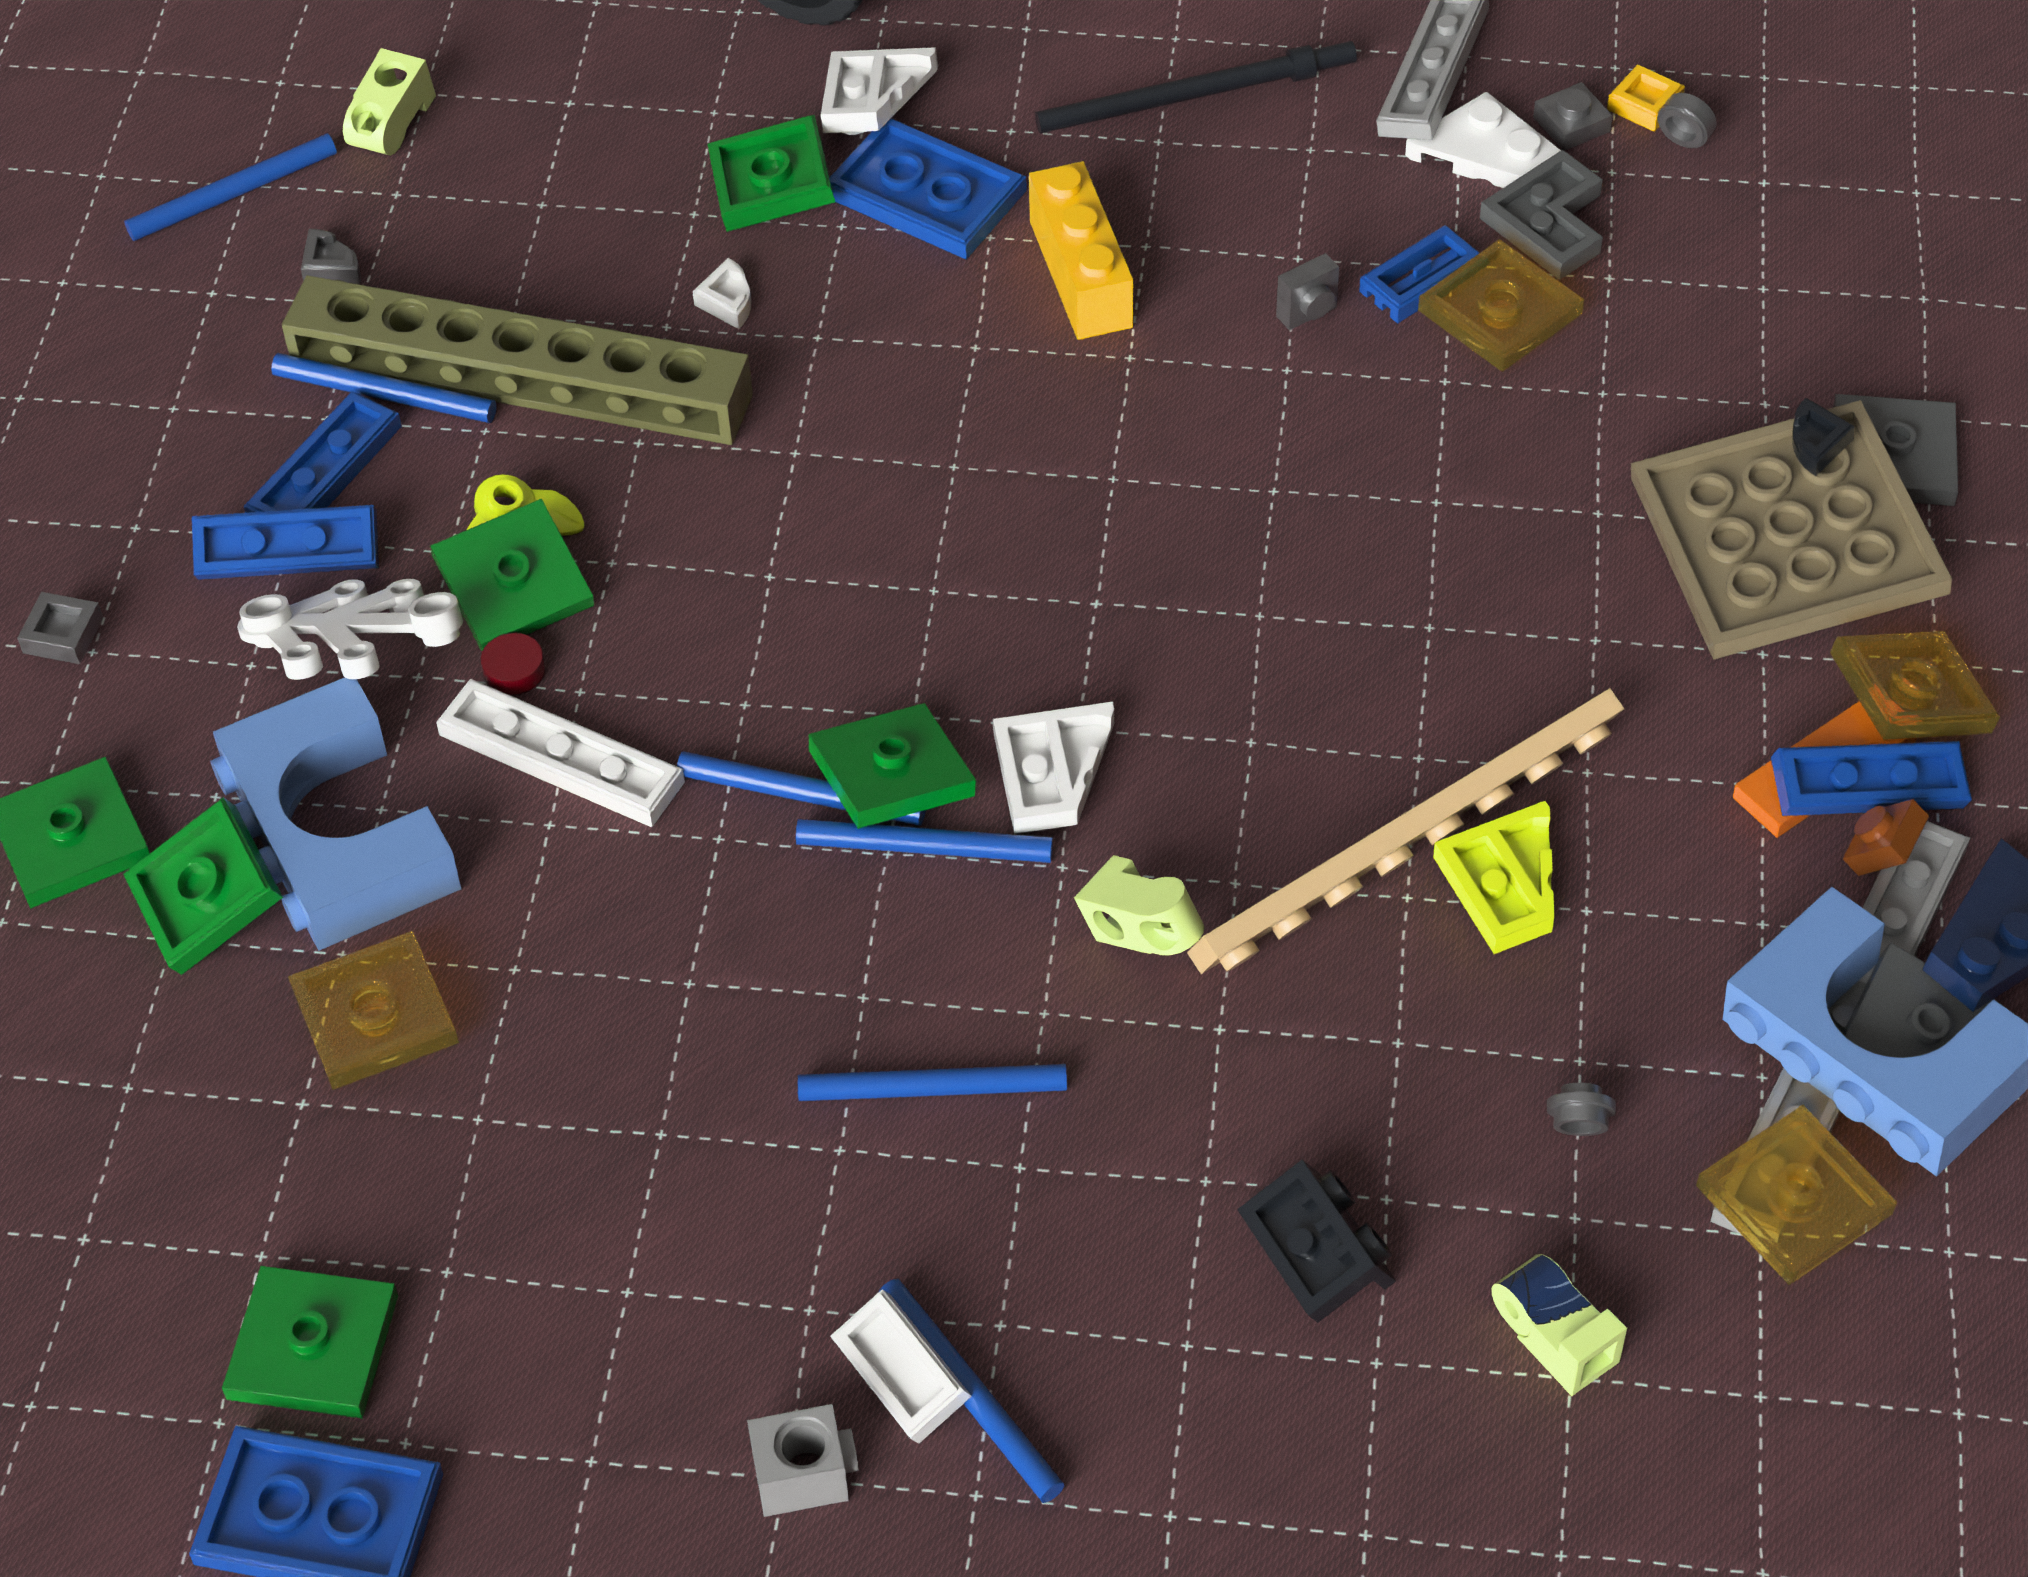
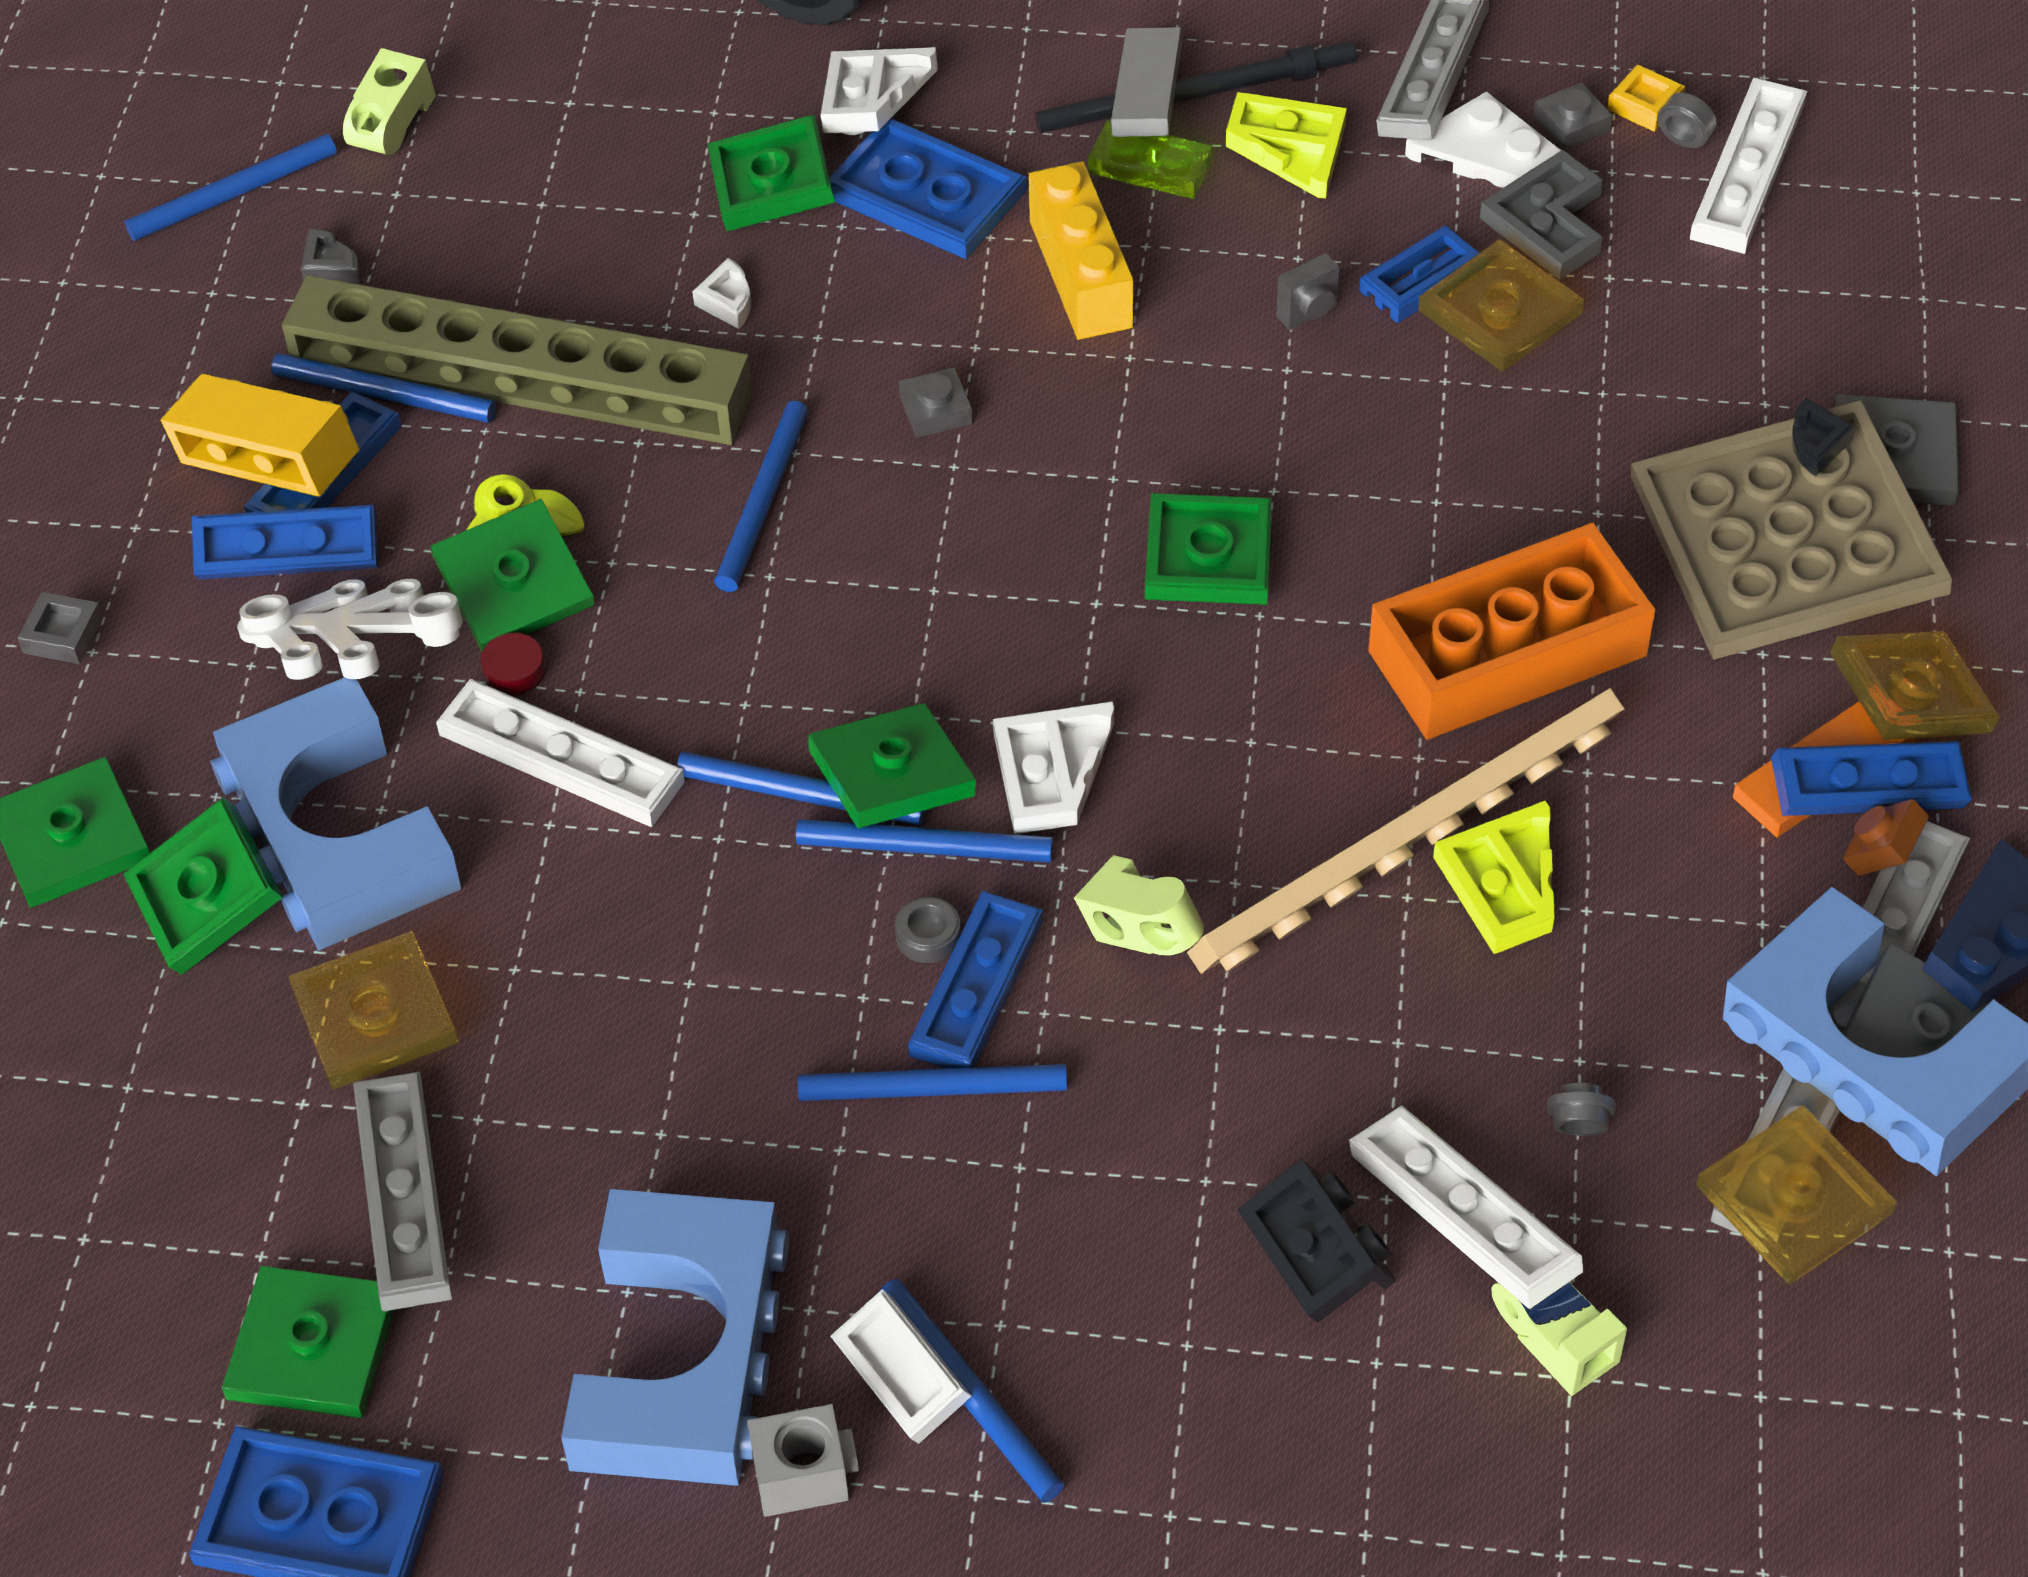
none -> yellow brick [161,373,360,497]
none -> light grey tile [353,1072,452,1312]
none -> medium blue arch [561,1189,789,1486]
none -> blue bar [714,401,809,592]
none -> flat silver tile [895,897,961,963]
none -> flat silver plate [898,367,972,438]
none -> blue tile [908,891,1043,1069]
none -> clear neon green plate [1088,120,1212,199]
none -> light grey tile [1111,27,1182,137]
none -> green plate [1145,493,1272,605]
none -> neon yellow wing [1226,92,1347,199]
none -> white tile [1349,1105,1583,1309]
none -> orange brick [1368,523,1655,740]
none -> white tile [1690,78,1807,254]

